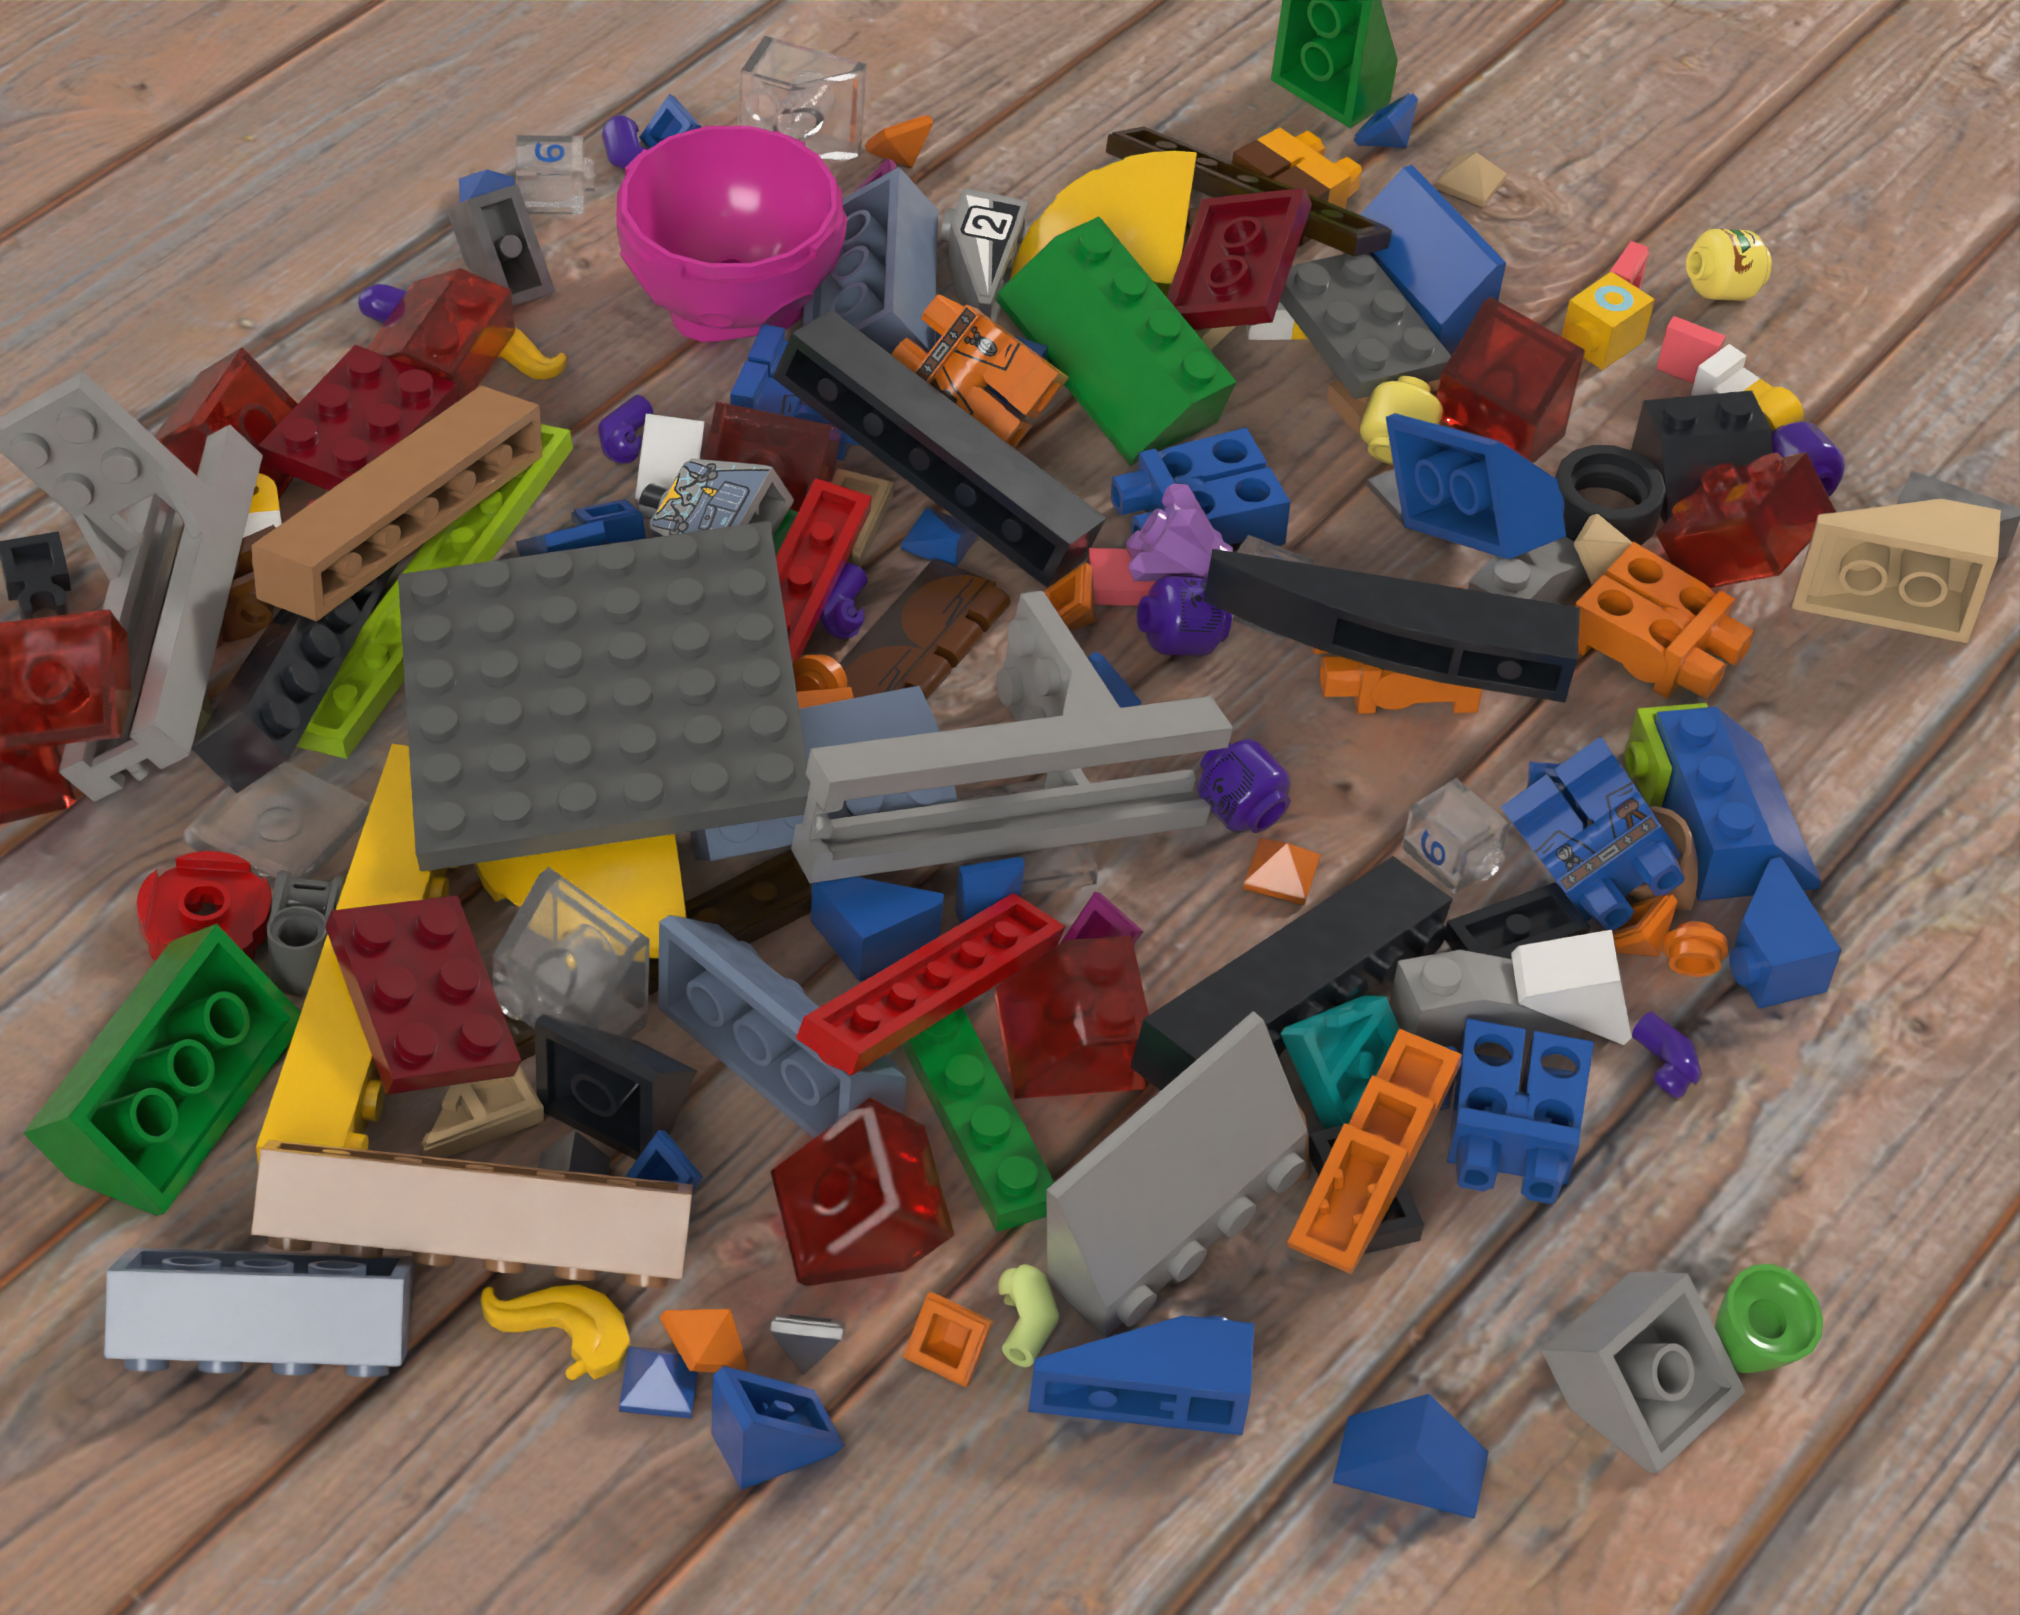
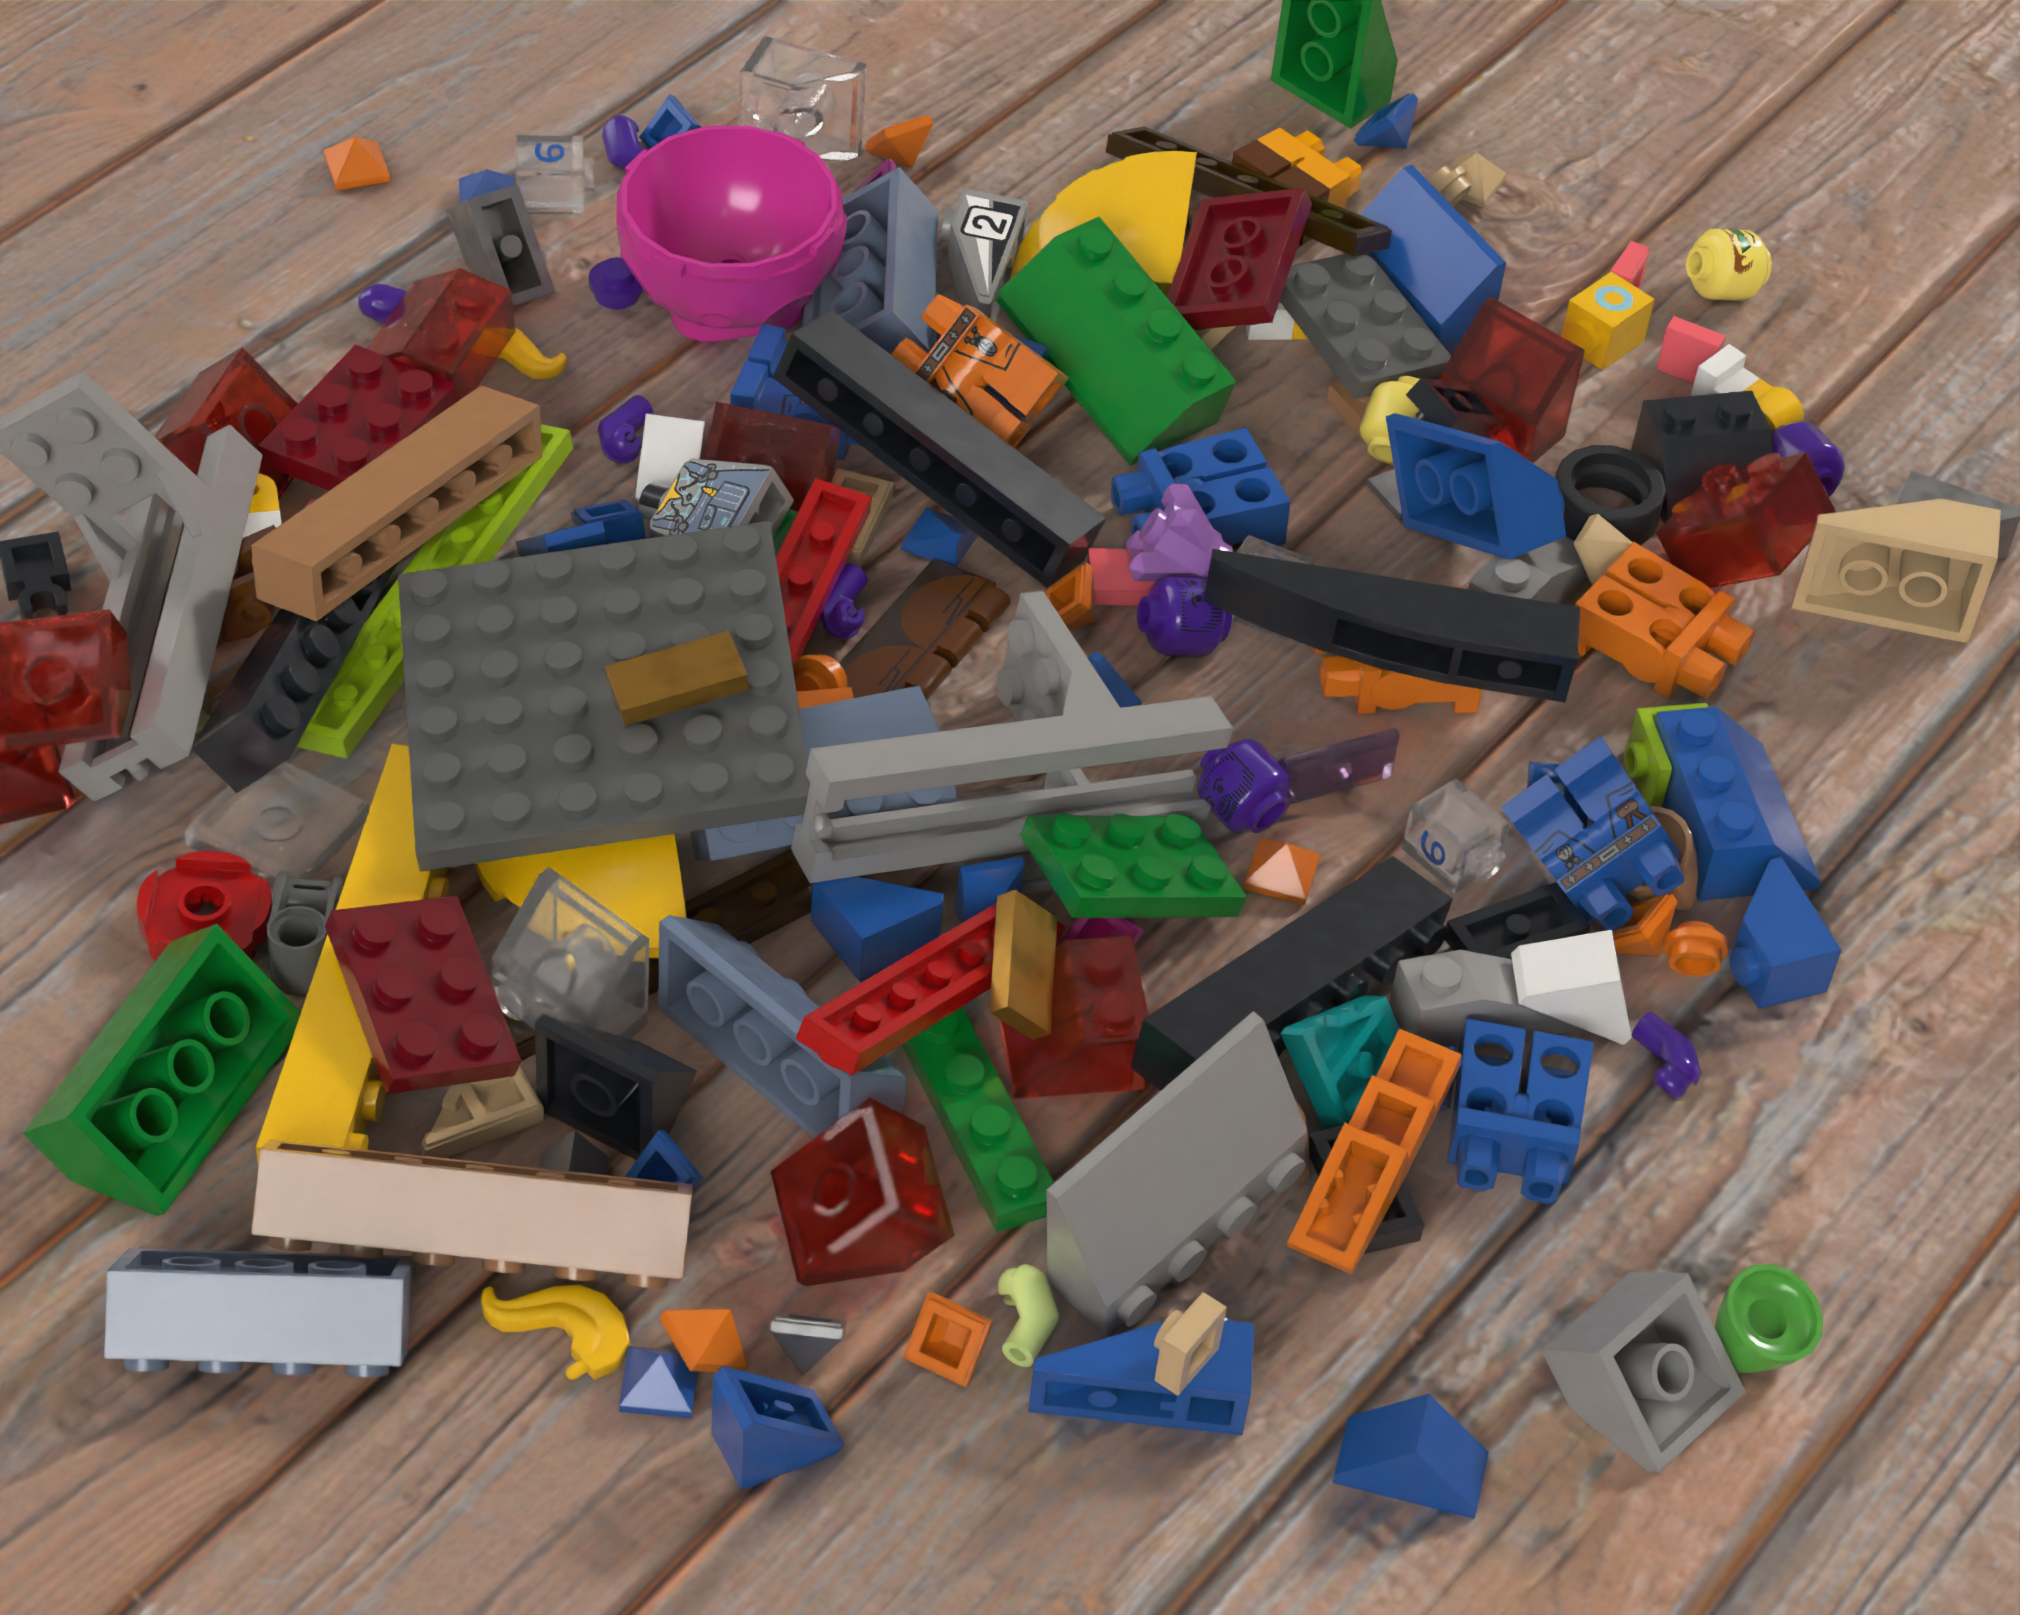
none -> orange slope [323,137,390,191]
none -> dark purple plate [589,257,644,309]
none -> pearl gold tile [604,631,750,726]
none -> pearl gold tile [989,890,1057,1040]
none -> green plate [1020,813,1247,918]
none -> tan plate [1154,1292,1227,1396]
none -> clear purple slope [1278,728,1400,804]
none -> black plate [1406,378,1506,439]
none -> tan plate [1428,166,1473,208]

